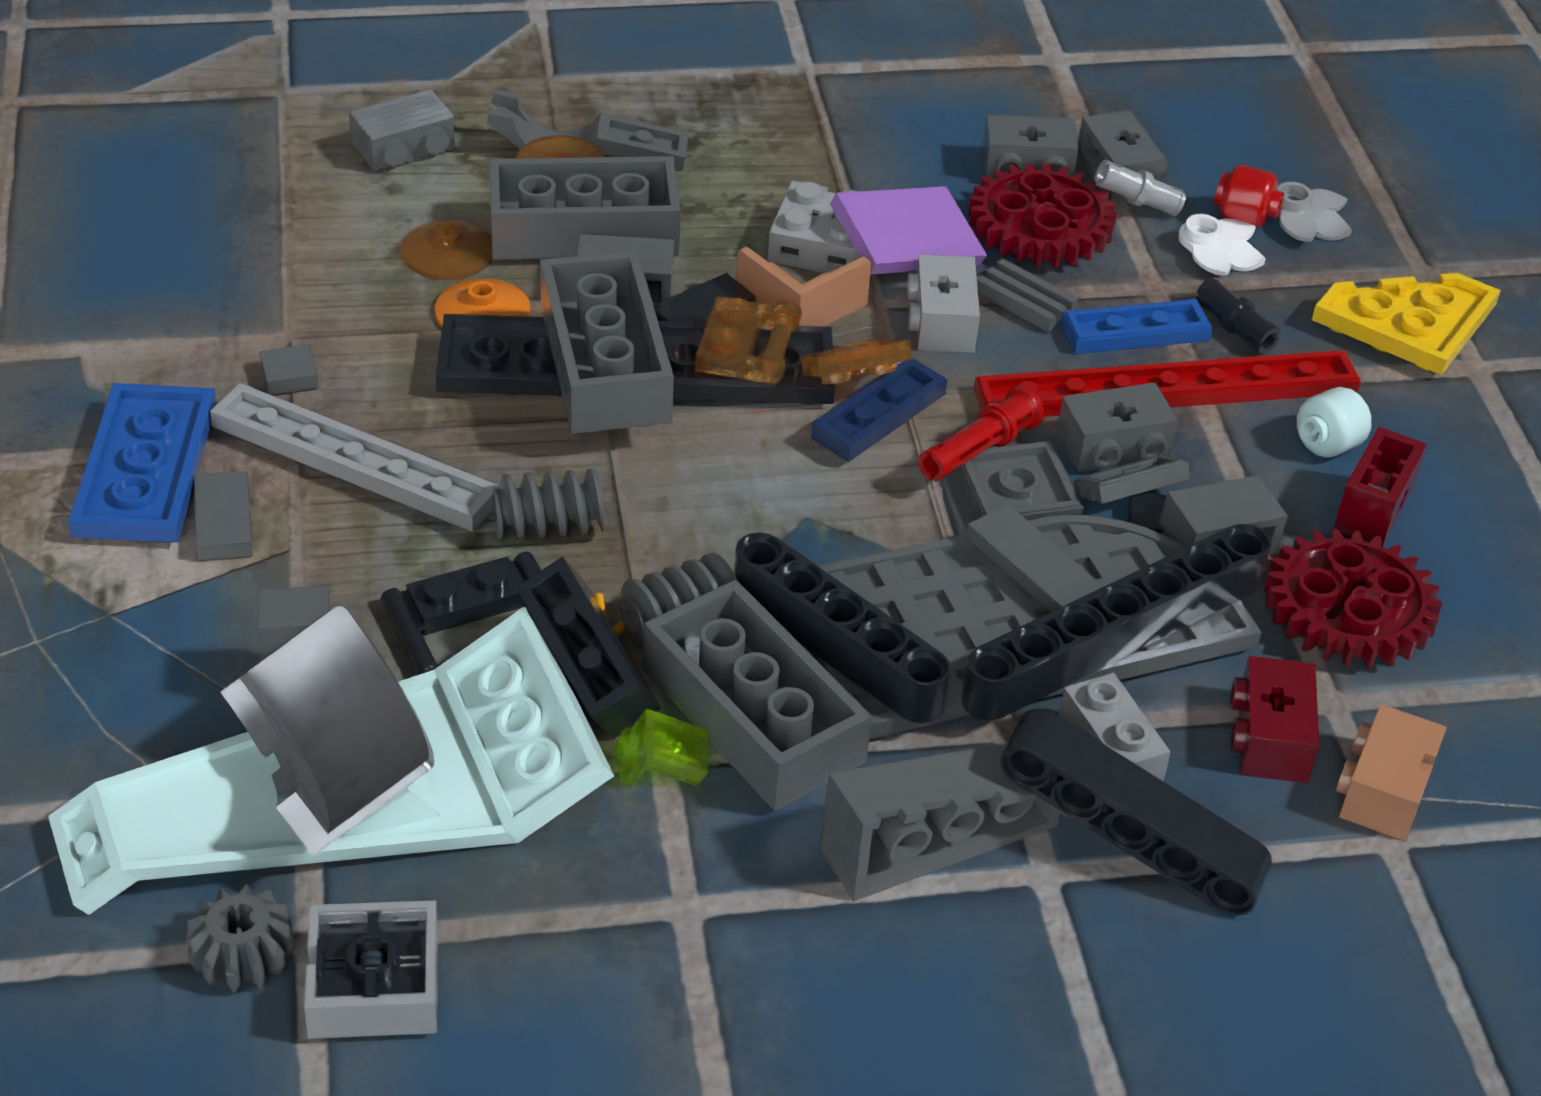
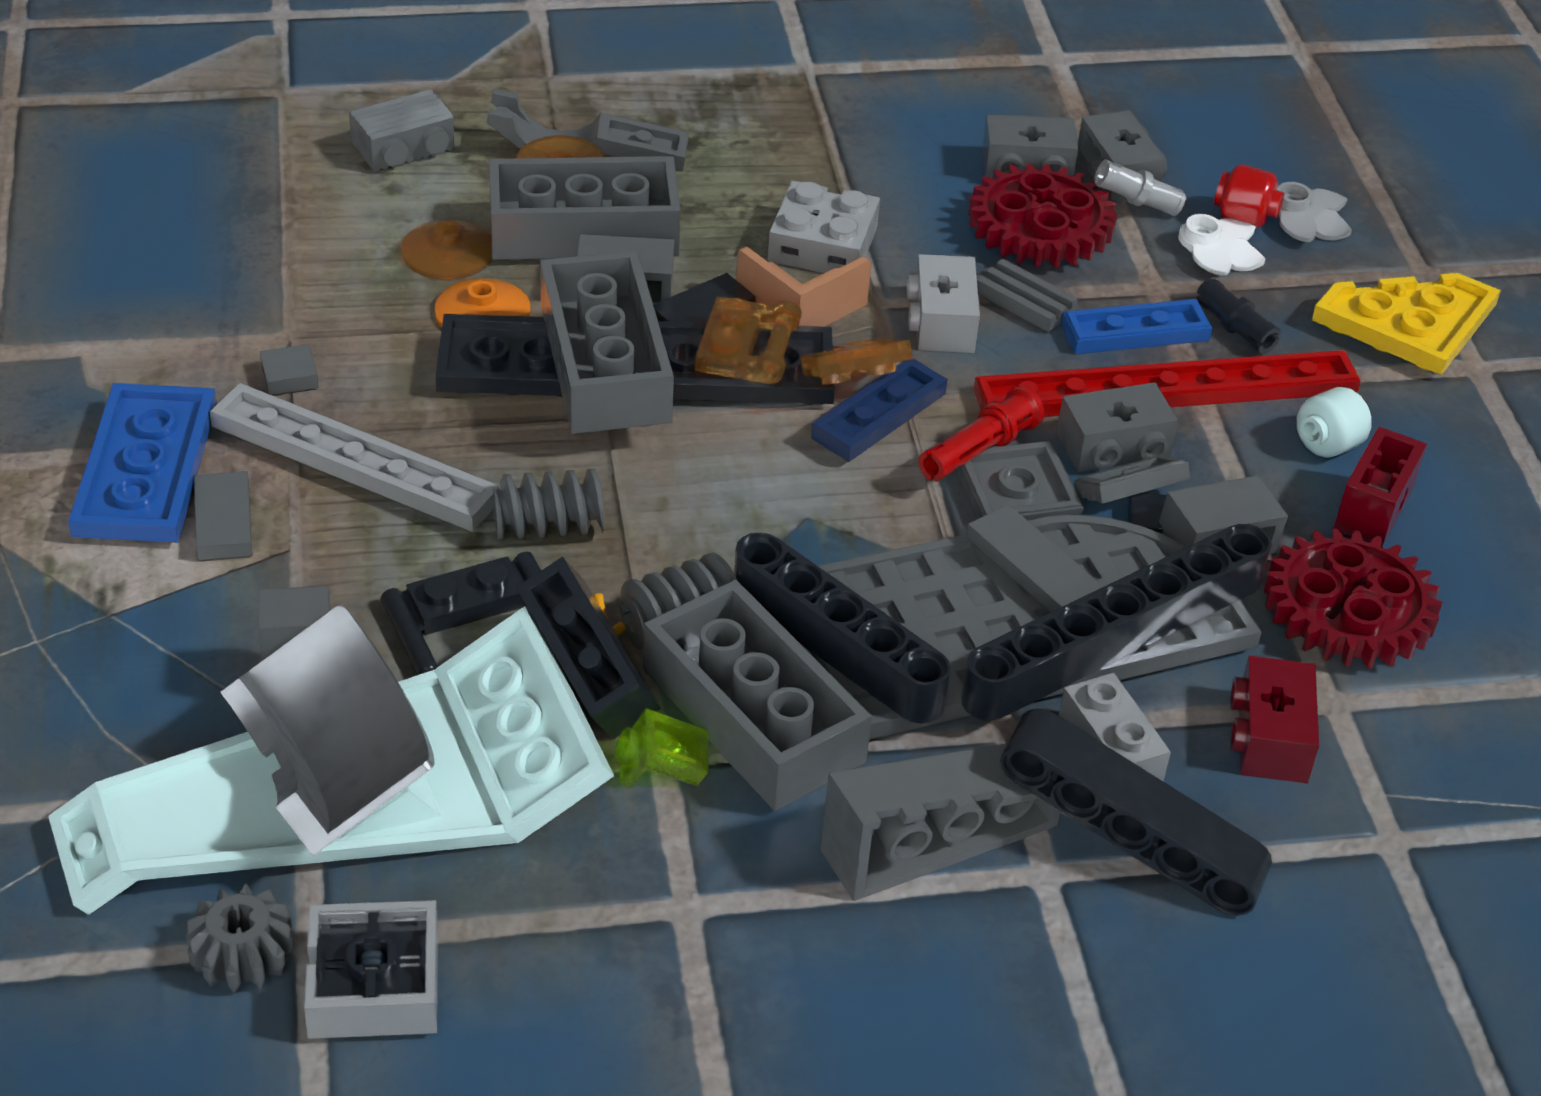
medium lavender tile [830,186,987,275] -> none
nougat brick [1336,704,1447,842] -> none

